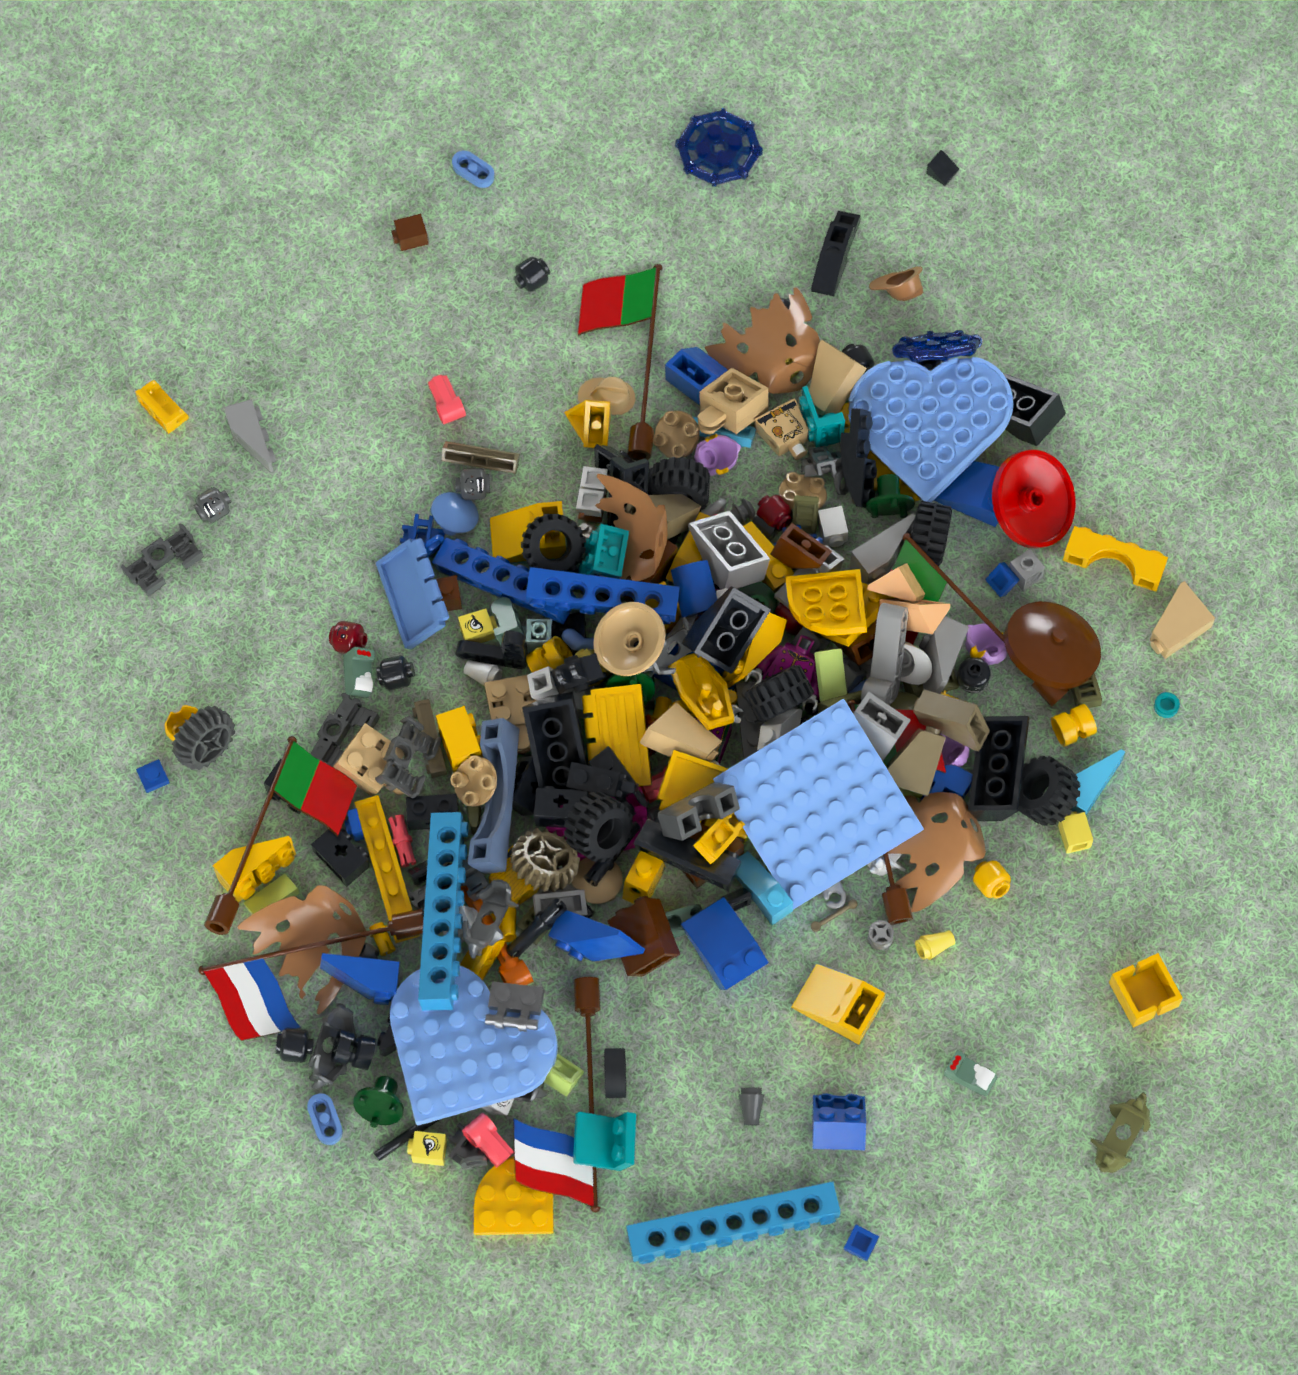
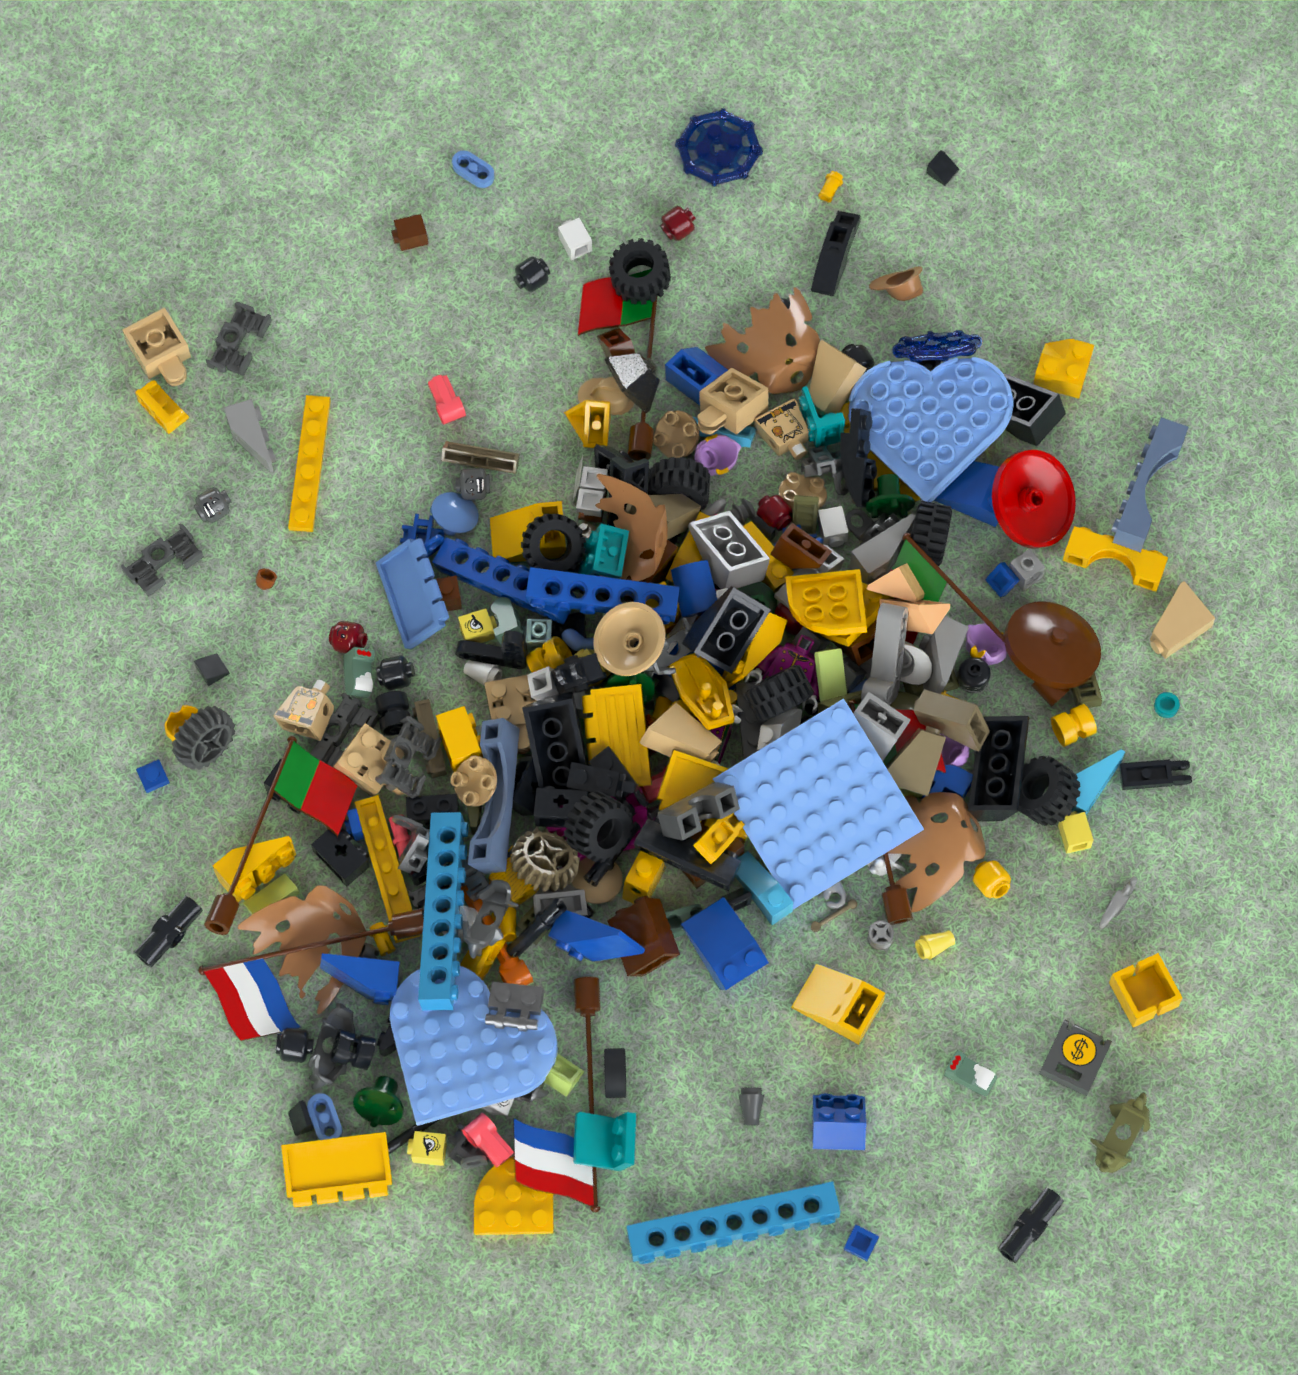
none -> tan brick [122,307,191,386]
none -> black piece [134,896,203,968]
none -> black slope [194,653,230,686]
none -> dark grey piece [206,302,272,376]
none -> dark orange hinge [256,568,277,590]
none -> tan torso [273,680,334,741]
none -> yellow hinge [281,1132,392,1207]
none -> yellow plate [288,395,331,532]
none -> black slope [288,1100,314,1136]
none -> black wheel [375,691,412,736]
none -> dark grey piece [392,815,430,873]
none -> white brick [558,218,592,260]
none -> white sticker [572,455,583,504]
none -> reddish brown slope [597,328,639,375]
none -> clear smoke slope [604,353,660,413]
none -> black tyre [609,238,671,305]
none -> black slope [655,674,682,702]
none -> dark red head [660,206,696,241]
none -> yellow pin [818,171,843,203]
none -> dark grey piece [845,509,900,545]
none -> black piece [997,1187,1064,1264]
none -> yellow slope [1033,339,1094,399]
none -> dark grey container [1039,1019,1112,1096]
none -> light grey piece [1099,876,1138,929]
none -> sand blue arch [1111,417,1189,553]
none -> black hinge [1119,759,1192,790]

